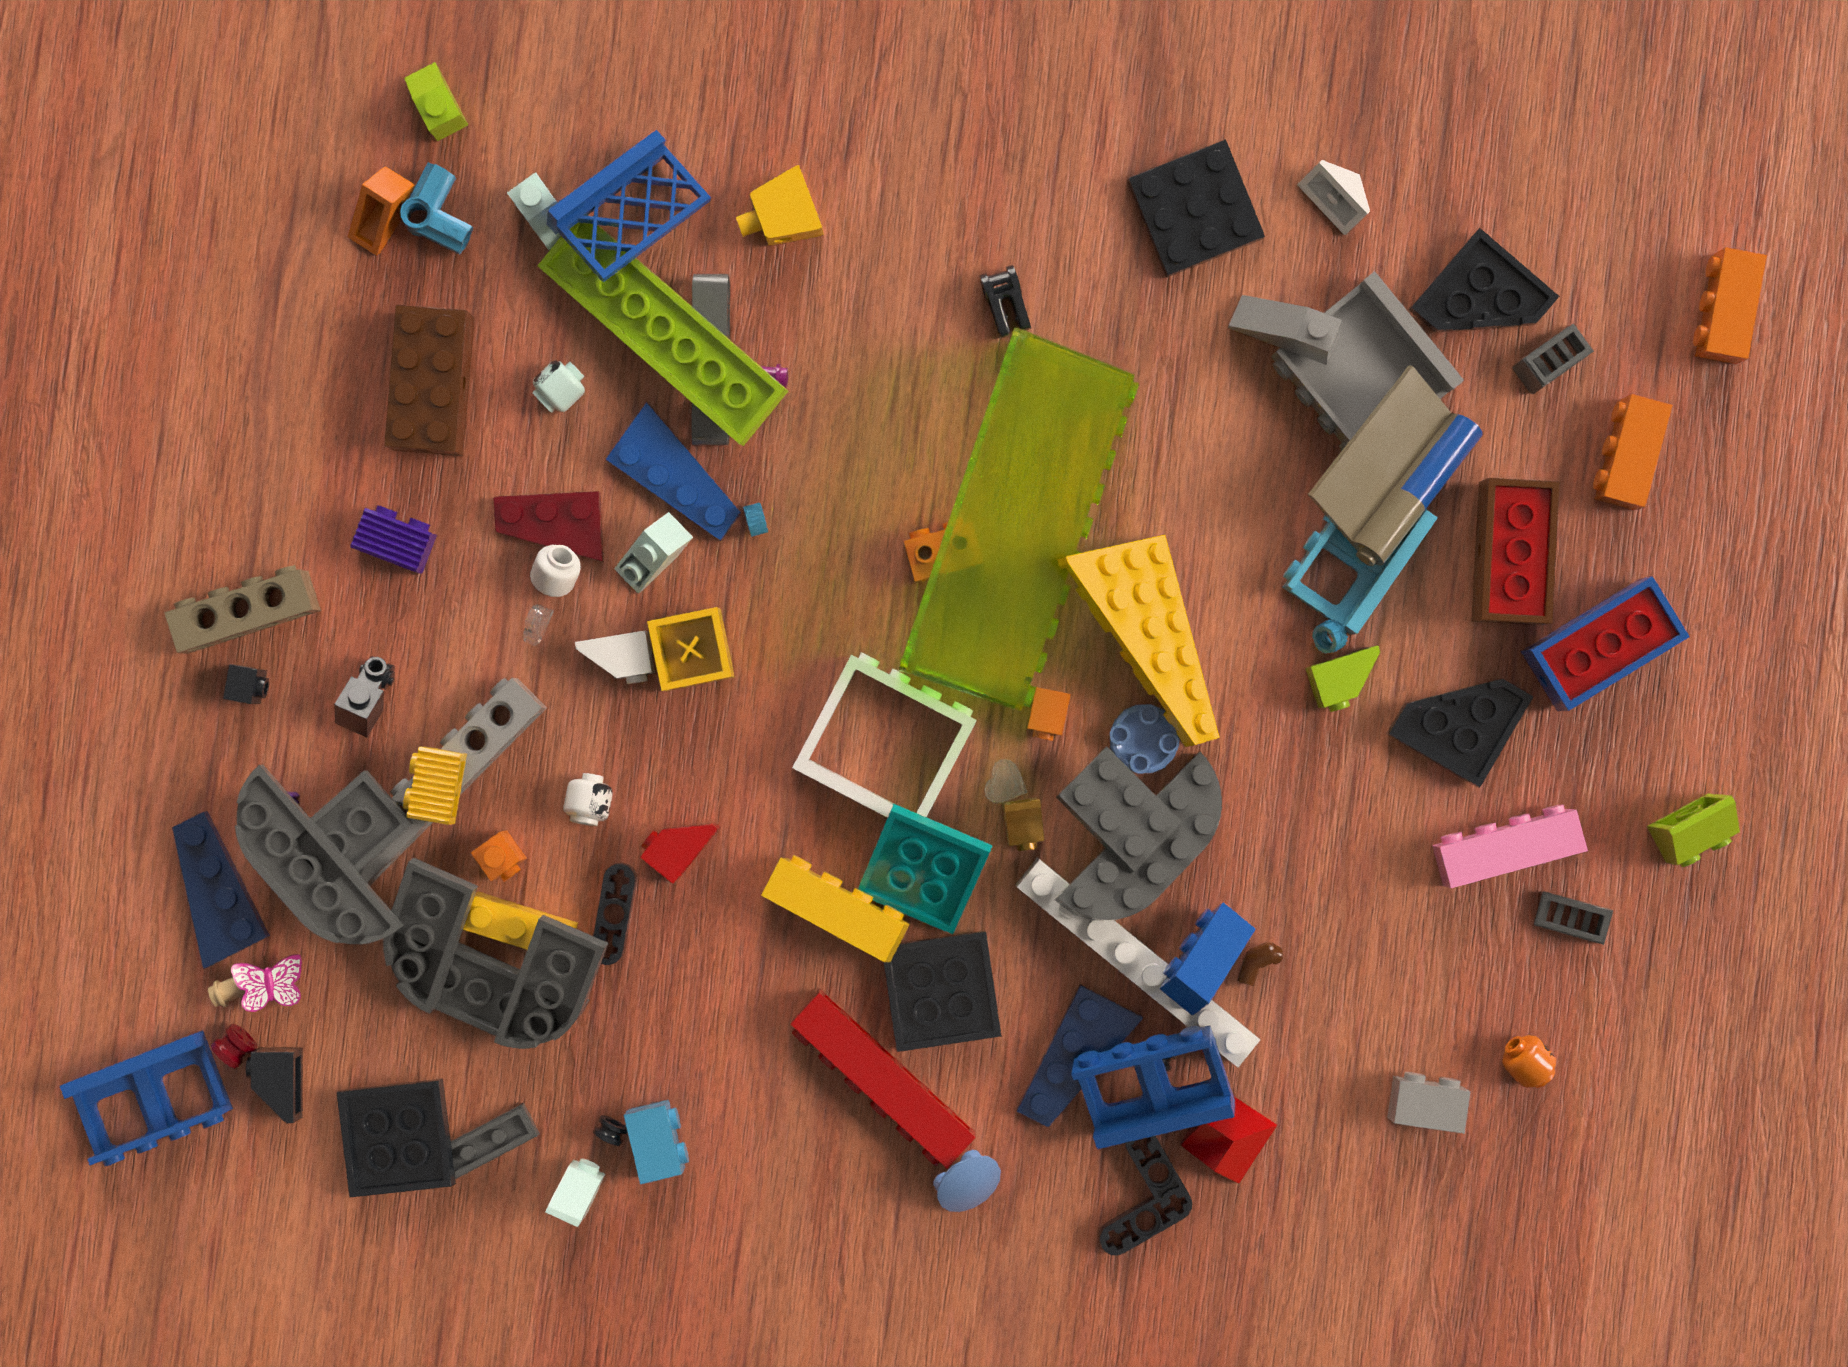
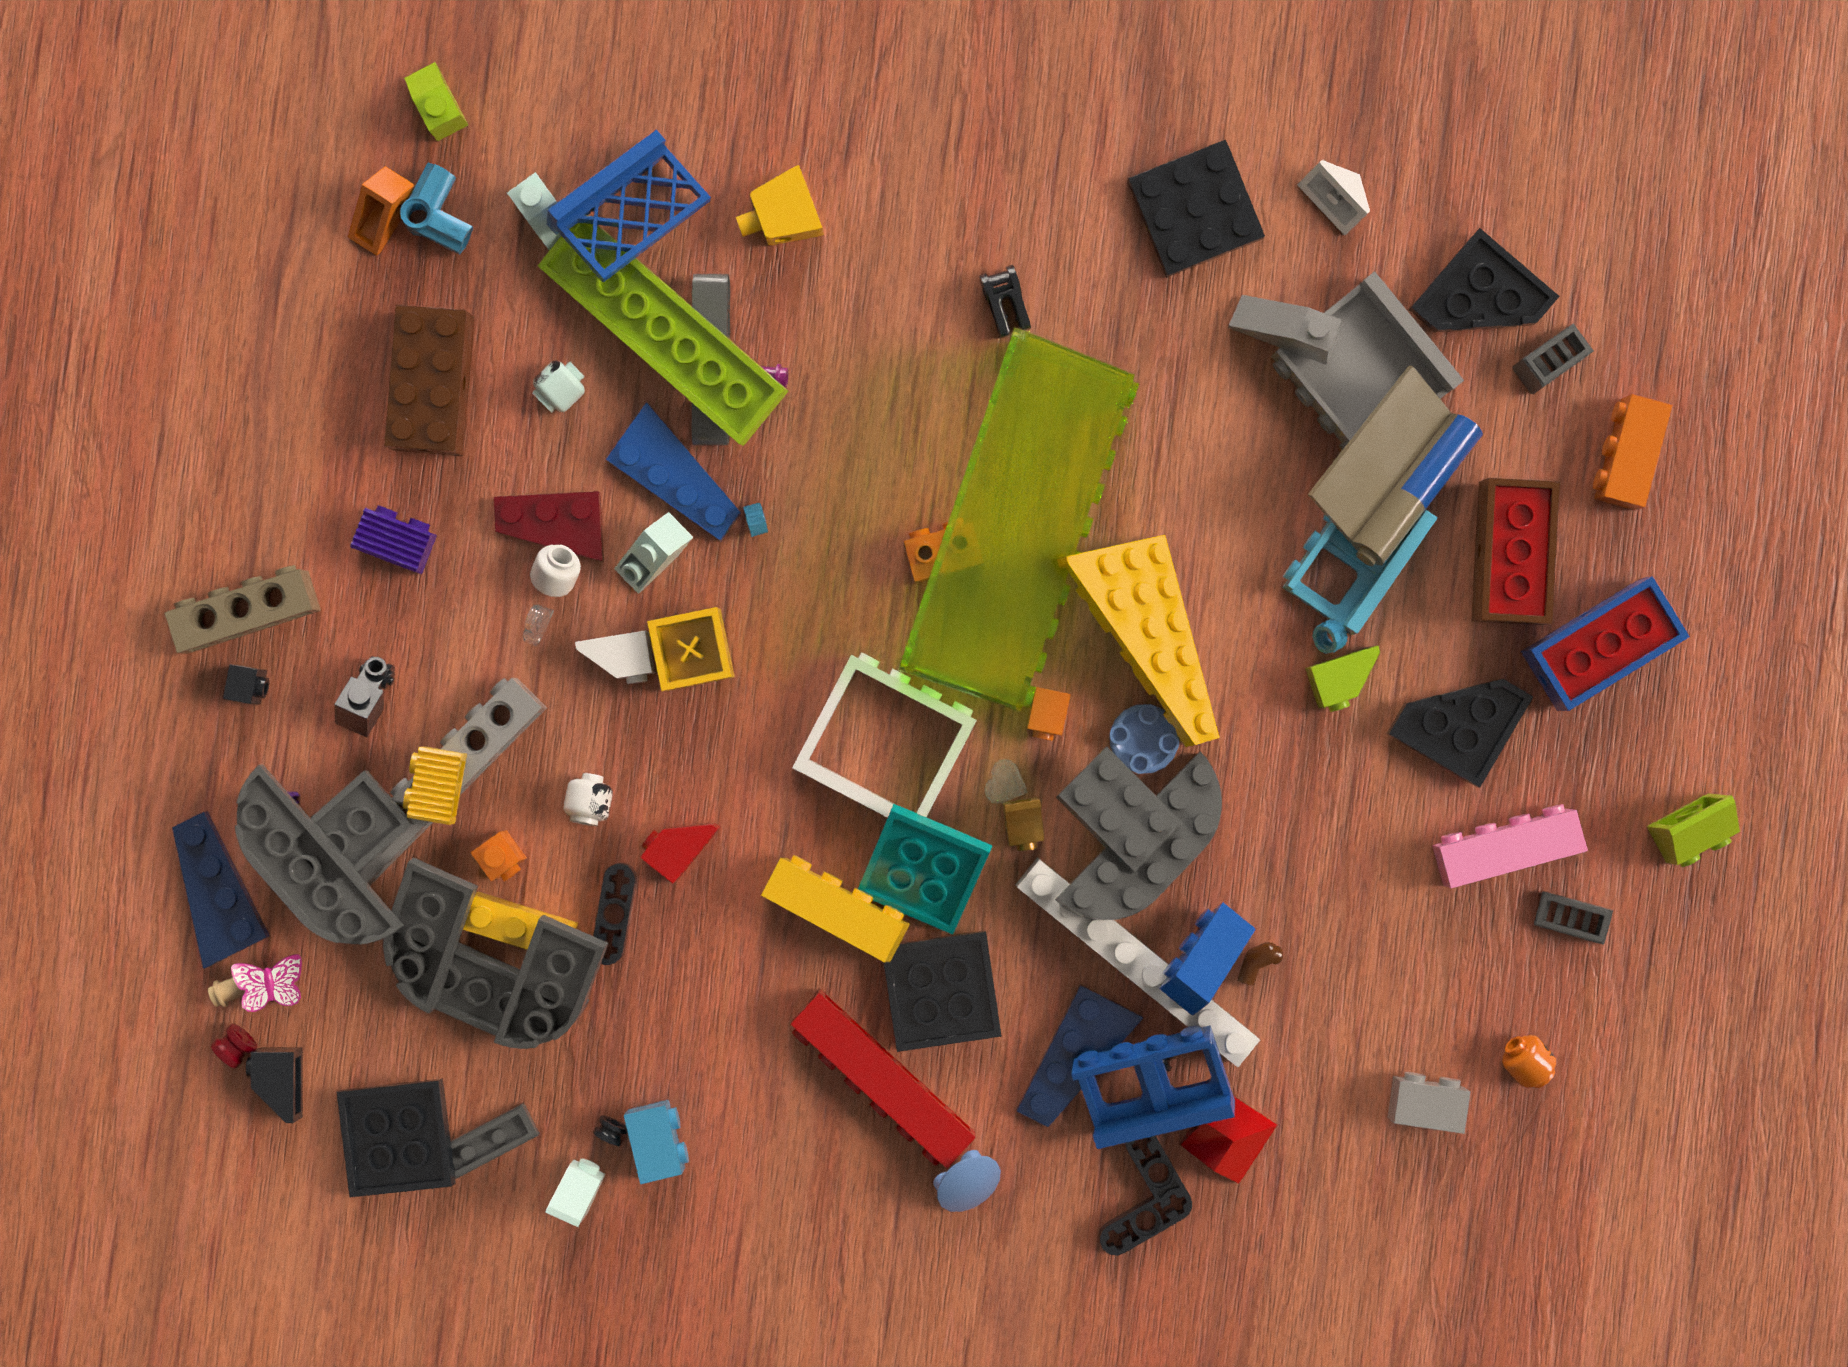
blue window [60,1030,233,1167] -> none
orange brick [1693,247,1767,364] -> none

